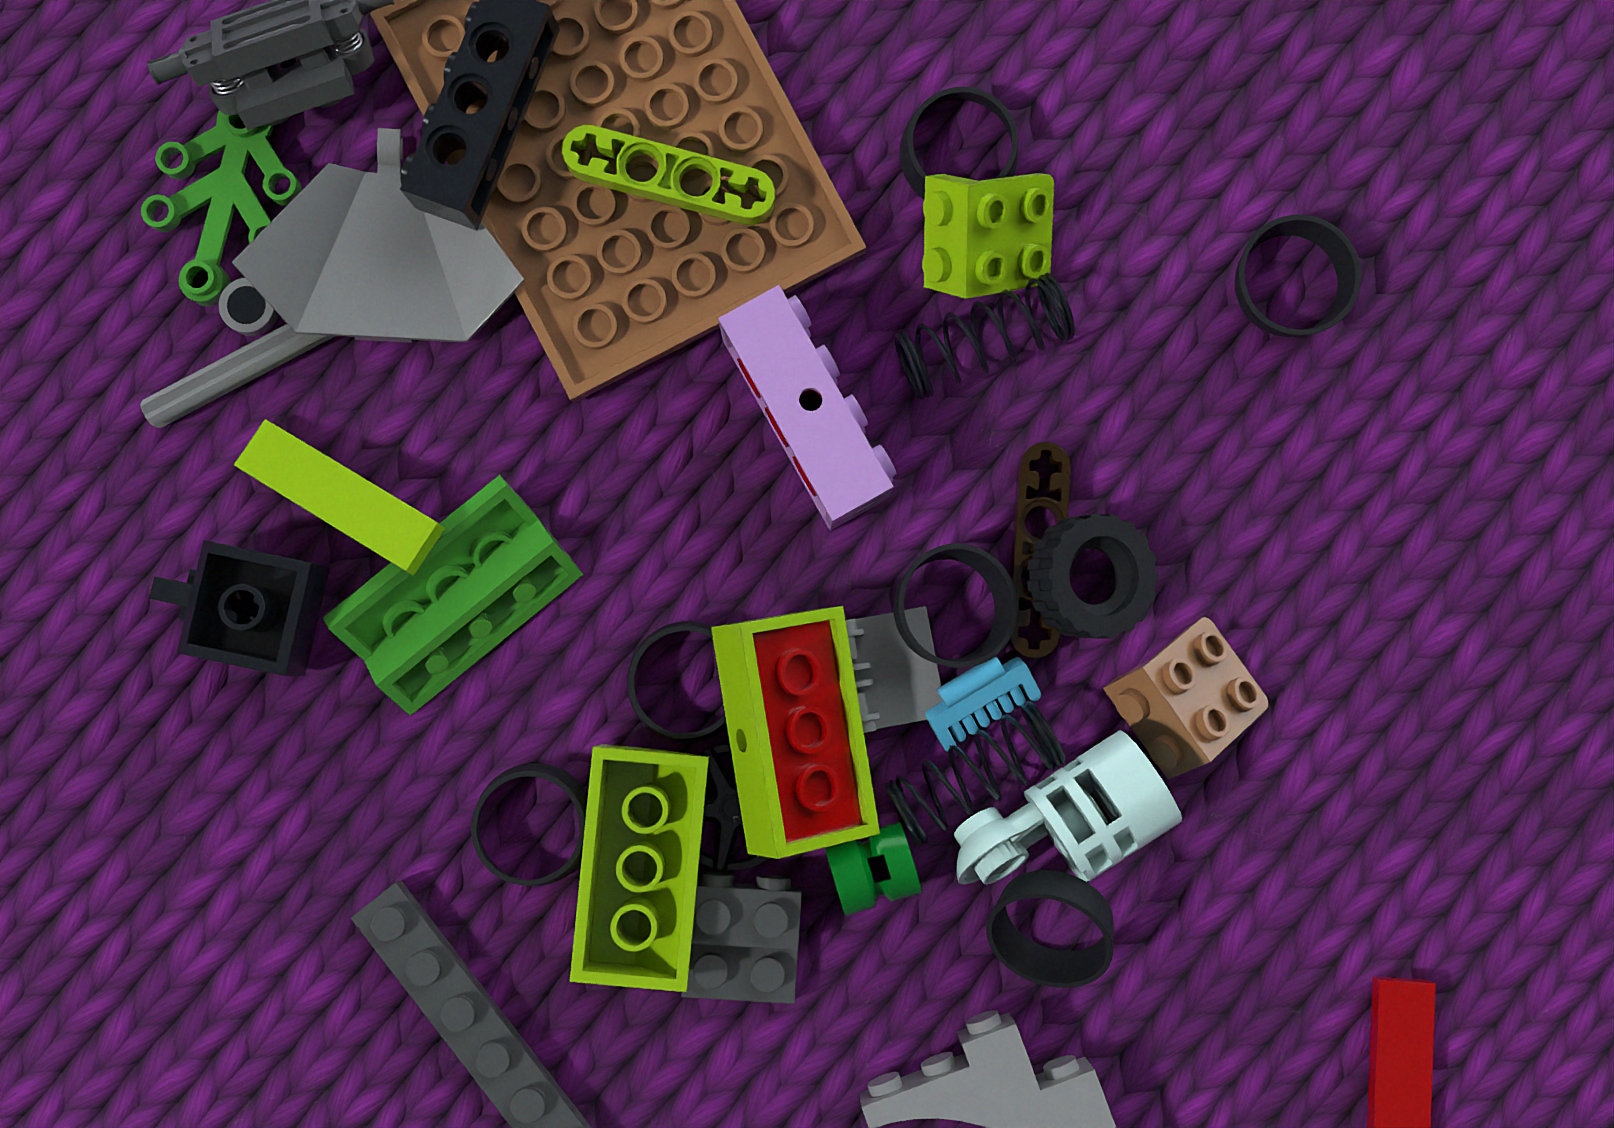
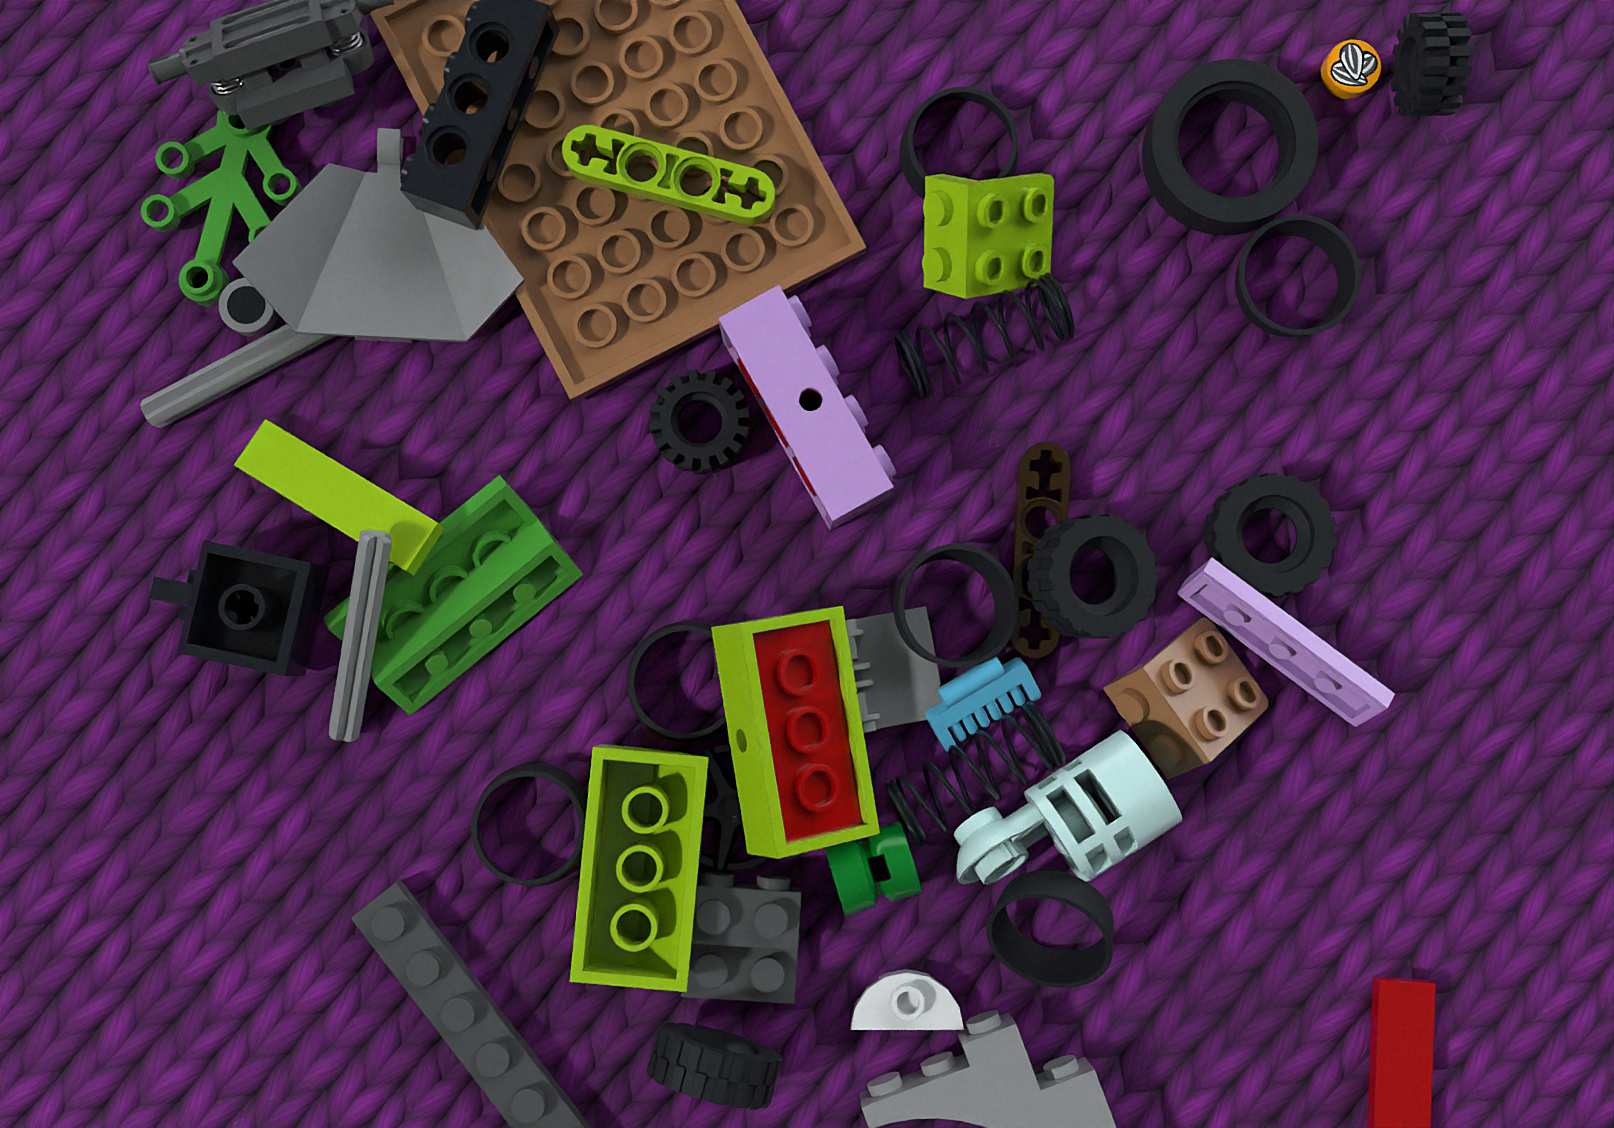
none -> light grey axle [329,529,392,742]
none -> black tyre [646,1022,782,1110]
none -> black tyre [649,369,751,475]
none -> white plate [850,969,964,1030]
none -> black tyre [1142,59,1319,236]
none -> lavender tile [1177,557,1395,727]
none -> black tyre [1203,473,1337,598]
none -> tile [1321,40,1381,99]
none -> black tyre [1391,12,1473,117]

